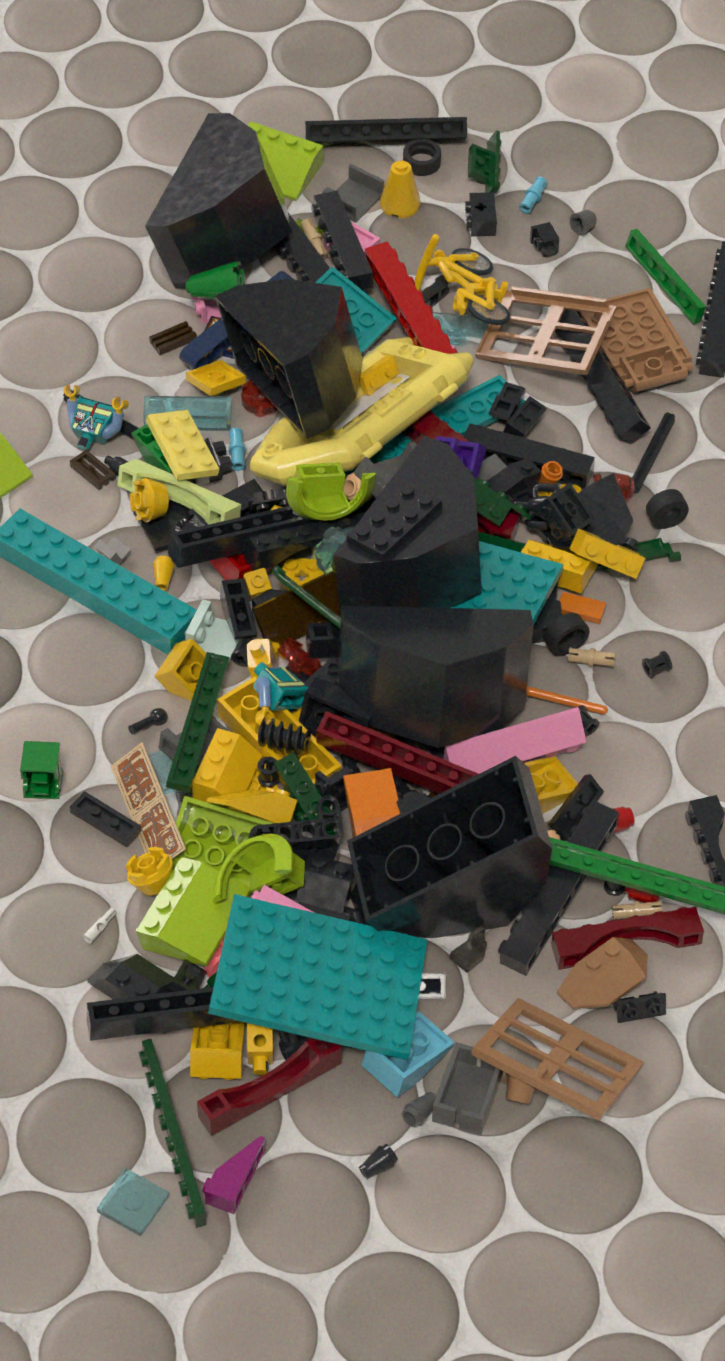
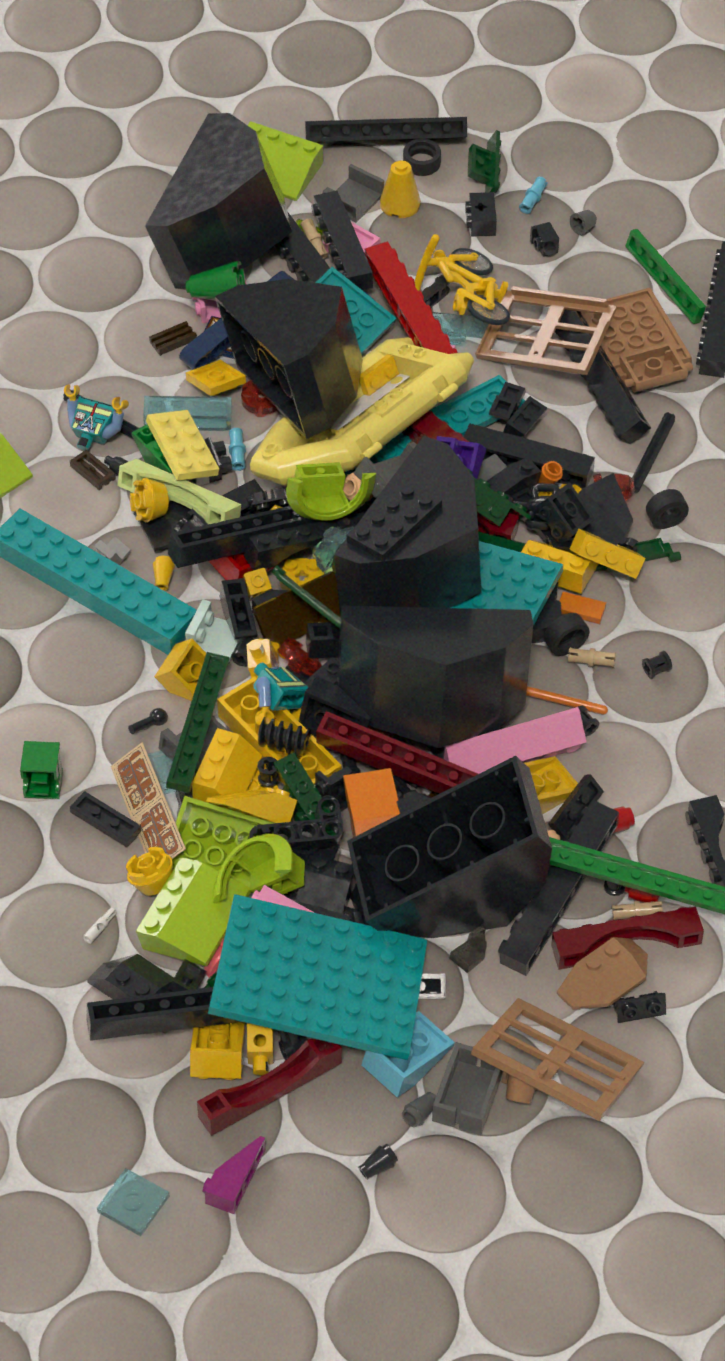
dark green plate [138,1039,206,1228] -> none

